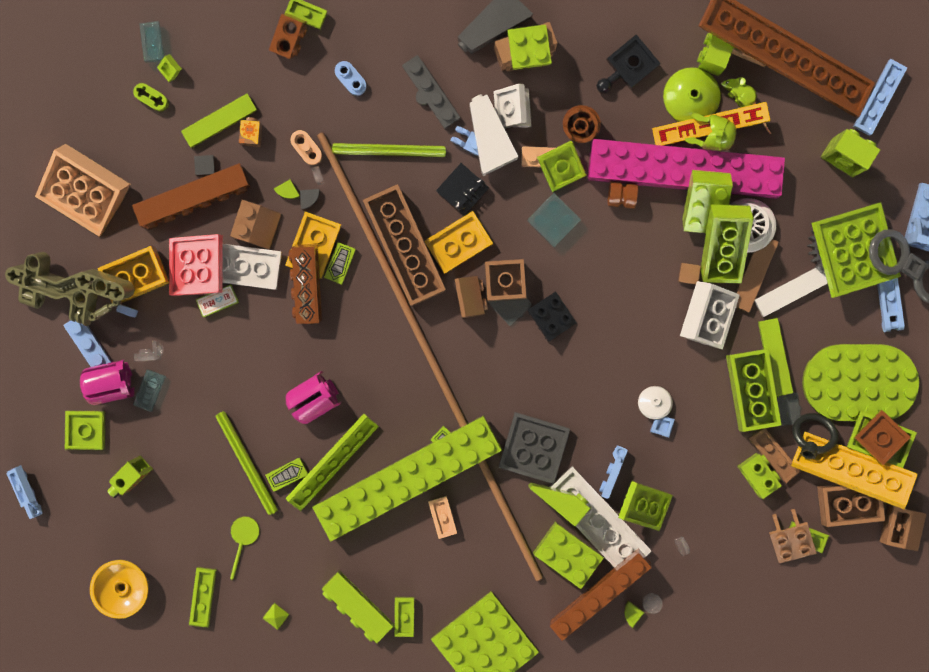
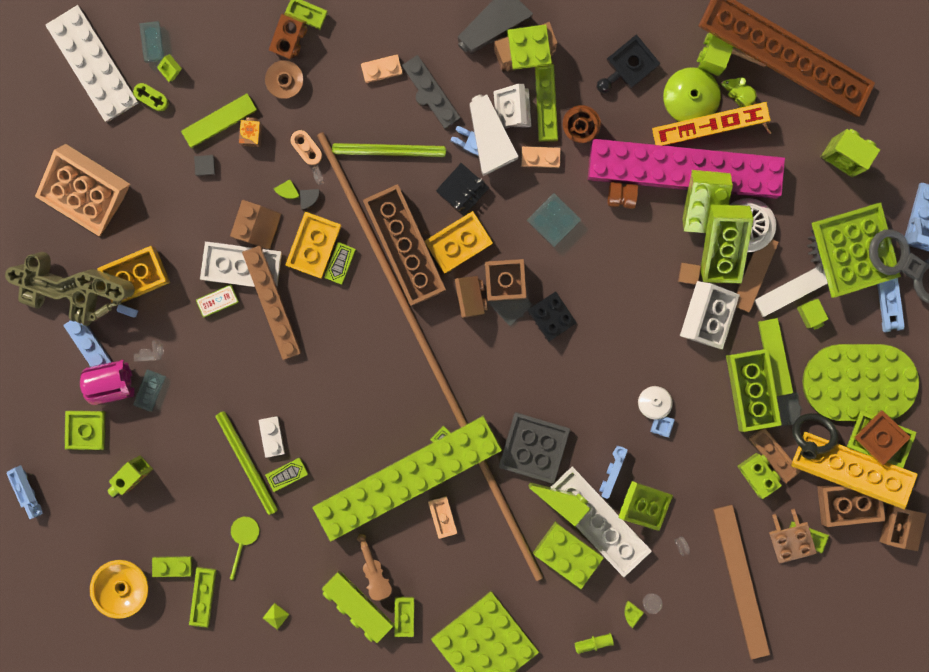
dark orange brick [132,163,251,230] -> none
coral plate [169,234,223,296] -> none
dark pink cylinder [285,371,341,424] -> none
lime plate [286,414,379,511] -> none
dark orange brick [289,244,322,324] -> none
light blue plate [335,61,366,96] -> none
lime tile [537,141,587,192] -> none
dark orange brick [550,548,652,641] -> none
lime hair [685,113,736,151] -> none
light blue plate [853,59,907,136] -> none
none -> white plate [46,5,139,123]
none -> lime plate [152,556,192,577]
none -> medium nougat plate [242,245,302,360]
none -> white plate [259,416,285,458]
none -> medium nougat dish [265,60,303,99]
none -> medium nougat piece [357,534,392,601]
none -> light nougat plate [361,54,403,83]
none -> lime tile [535,64,558,142]
none -> lime axle [575,633,614,654]
none -> medium nougat tile [713,505,770,660]
none -> lime brick [797,299,828,330]

